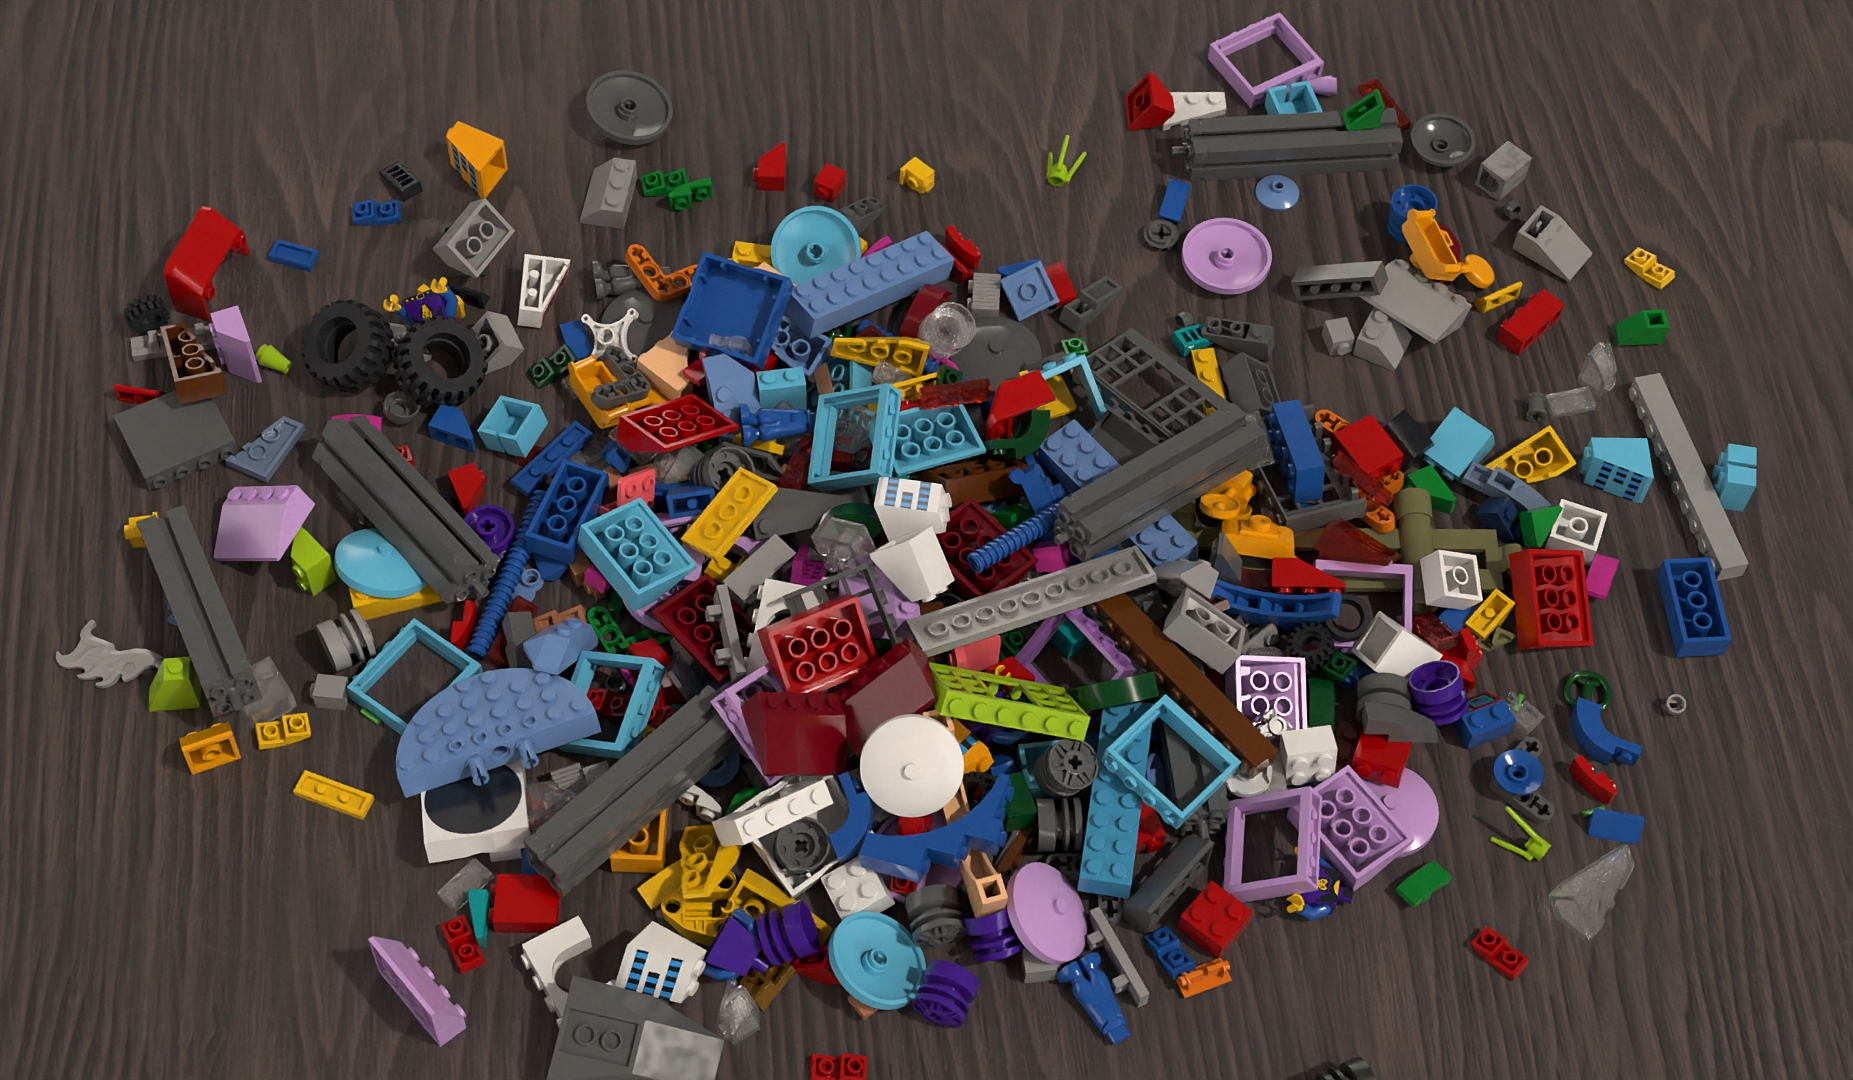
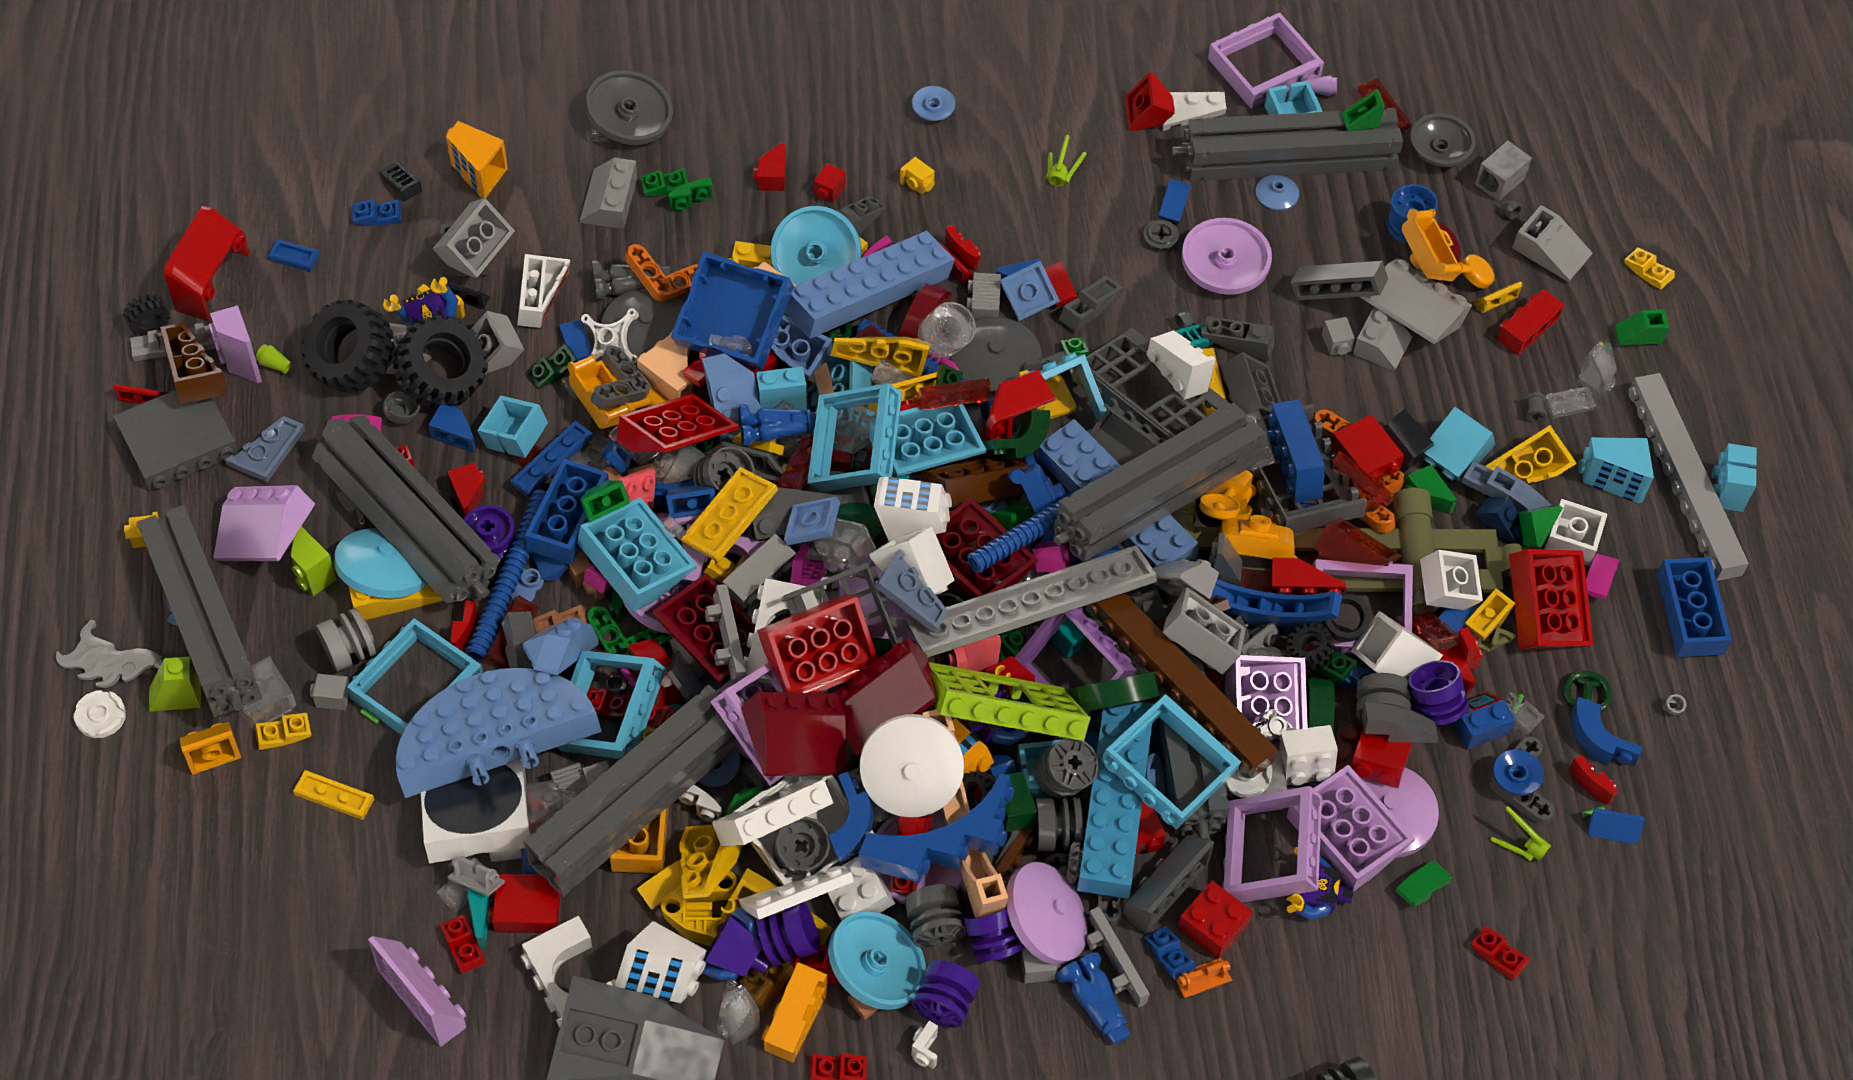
clear wedge [1548,844,1635,942] -> none
none -> white tile [74,690,126,738]
none -> light grey hinge [448,856,505,896]
none -> green slope [580,480,630,522]
none -> clear plate [662,514,687,540]
none -> white wing [739,866,854,919]
none -> light orange wedge [762,963,827,1063]
none -> medium blue tile [784,496,840,545]
none -> sand blue wing [874,549,948,632]
none -> white bracket [911,1021,938,1069]
none -> medium blue dish [912,86,955,121]
none -> dark grey gear [1066,842,1083,883]
none -> white wedge [1147,331,1216,400]

